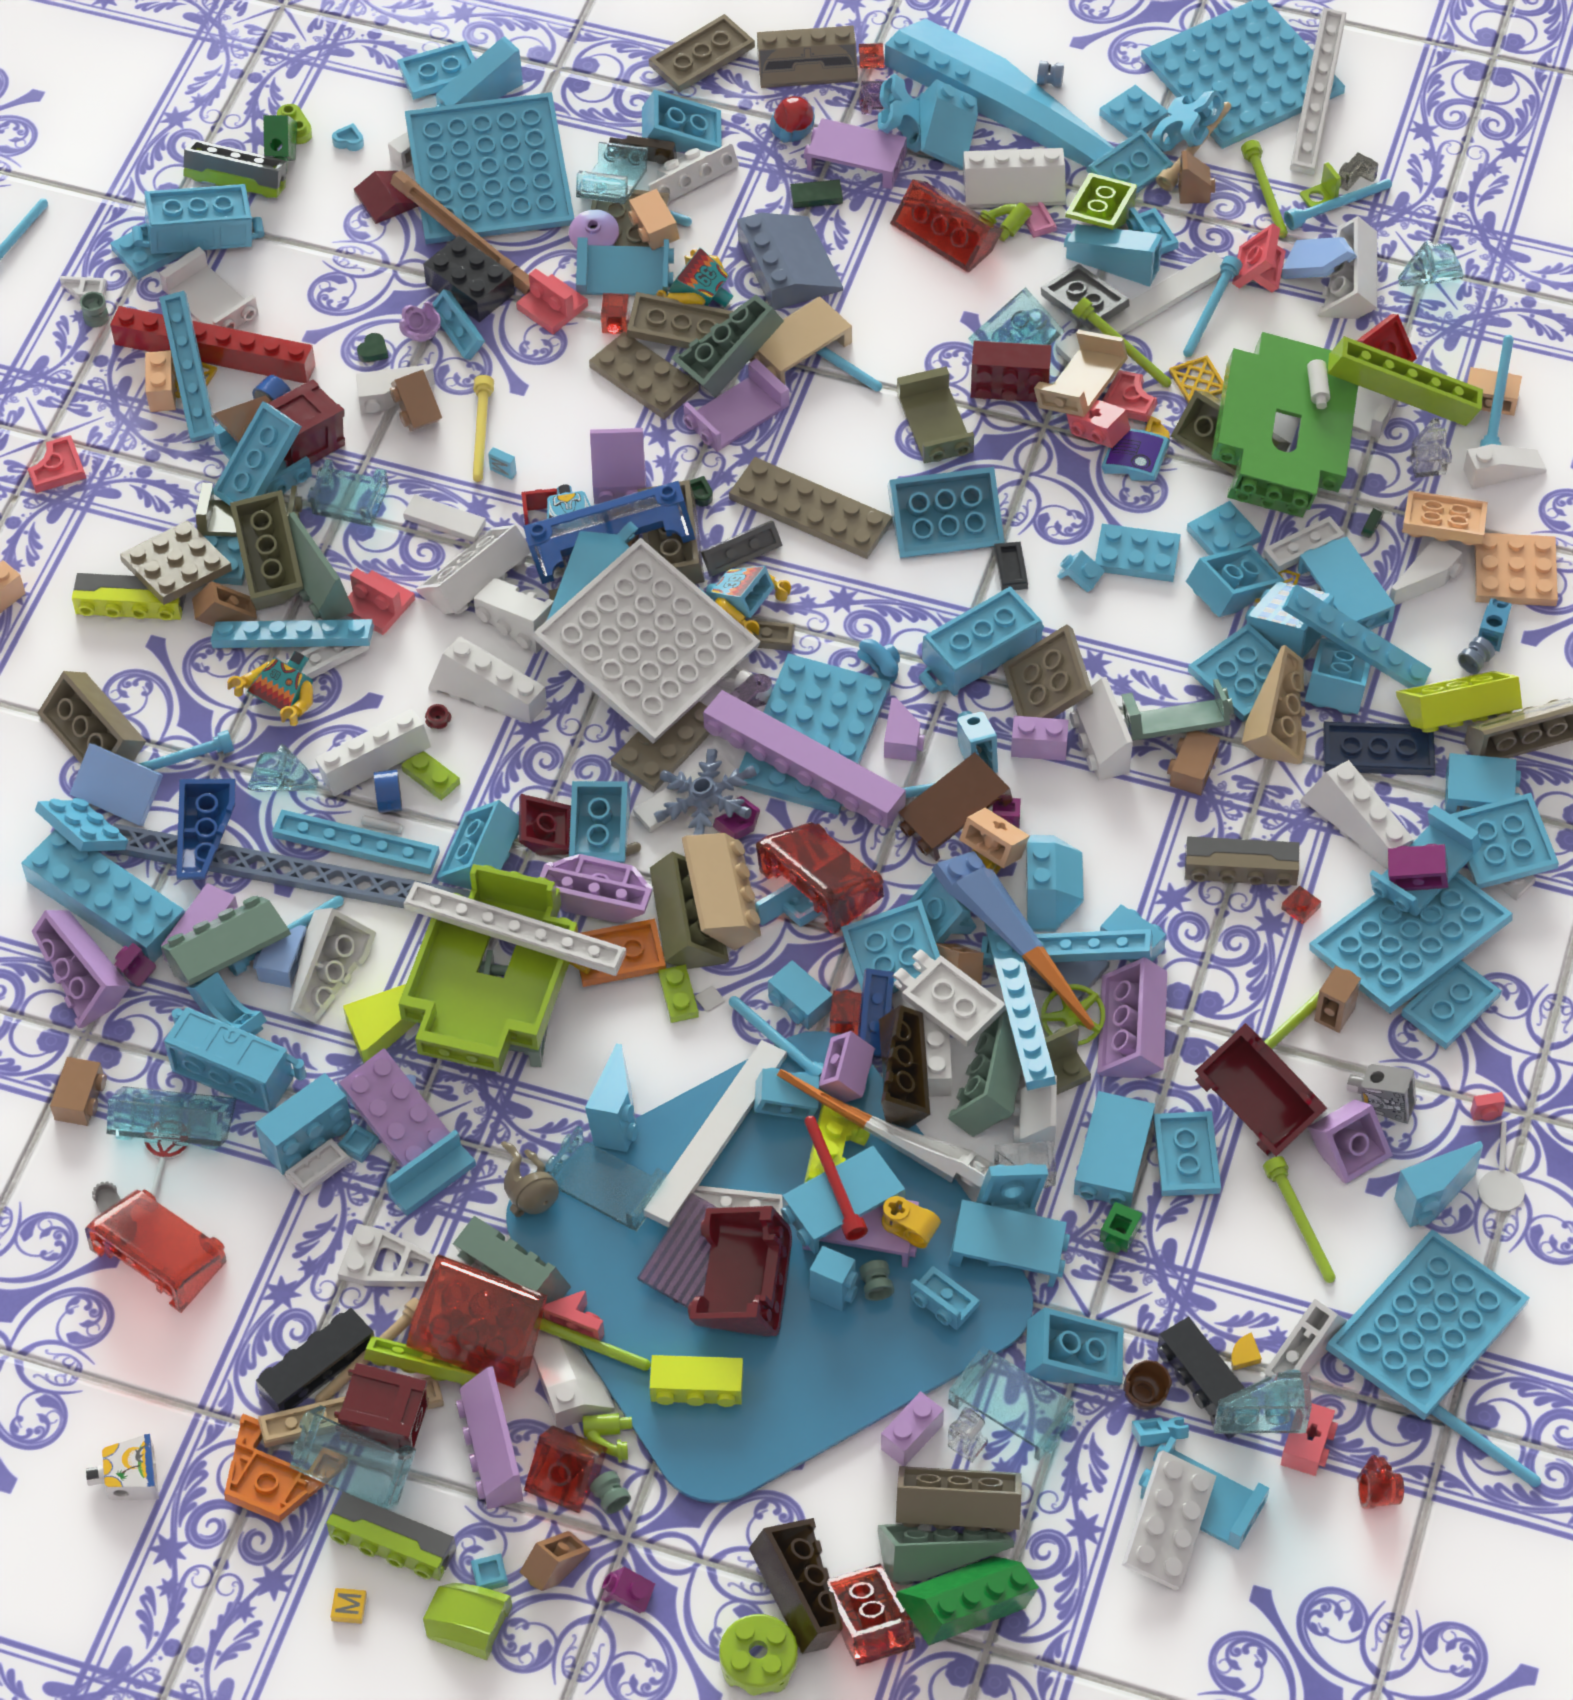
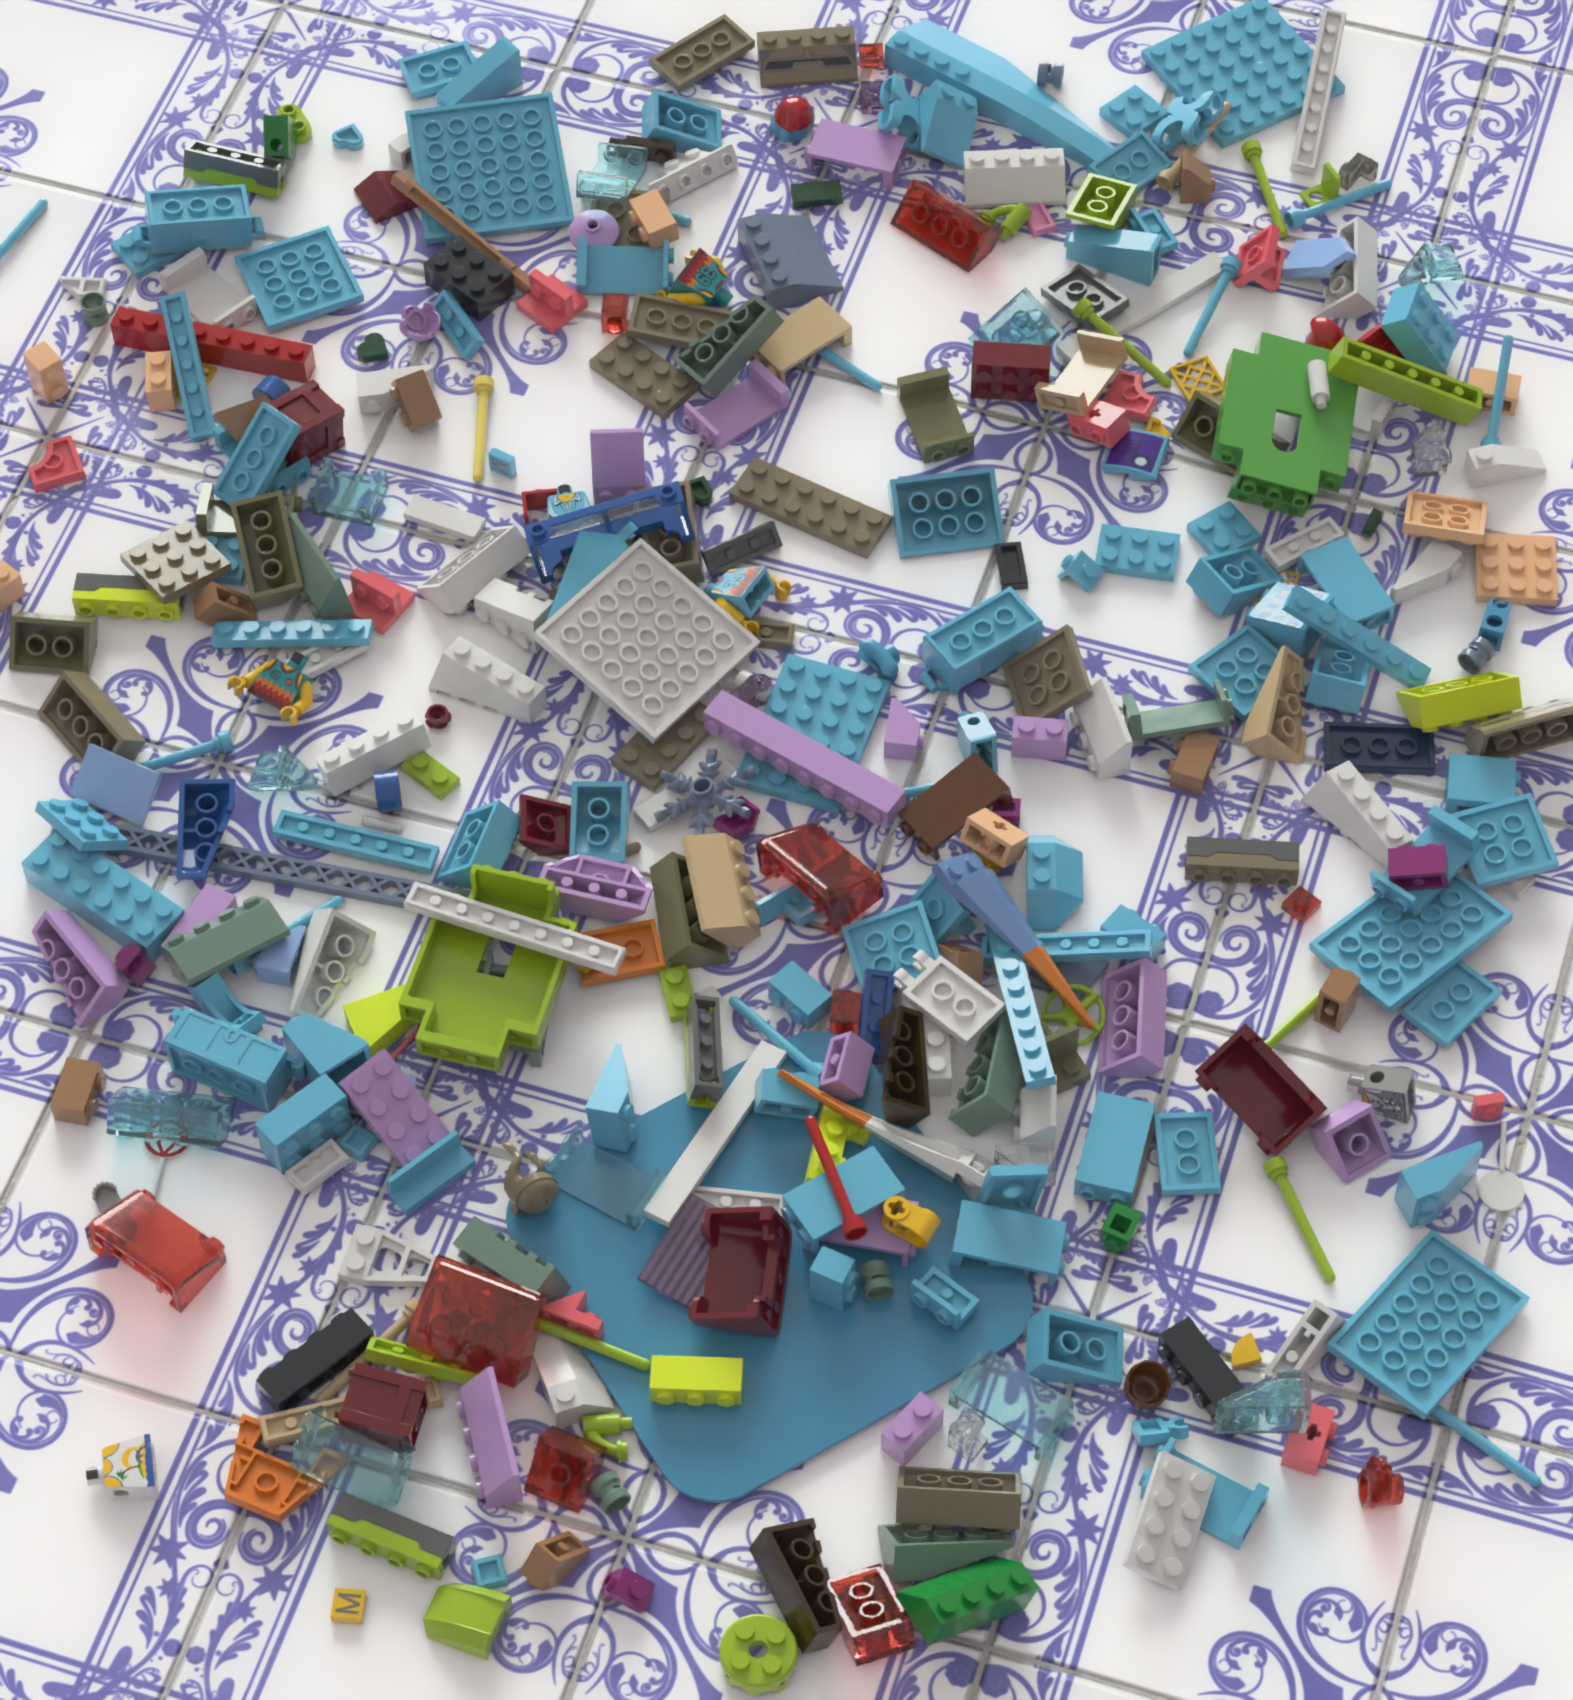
none -> olive slope [9,612,98,675]
none -> light nougat brick [23,341,69,405]
none -> medium azure plate [234,225,364,333]
none -> medium azure slope [281,1012,371,1087]
none -> coral hinge [389,1023,421,1062]
none -> dark grey piece [683,994,724,1109]
none -> red piece [1304,316,1347,350]
none -> medium azure brick [1380,282,1459,373]

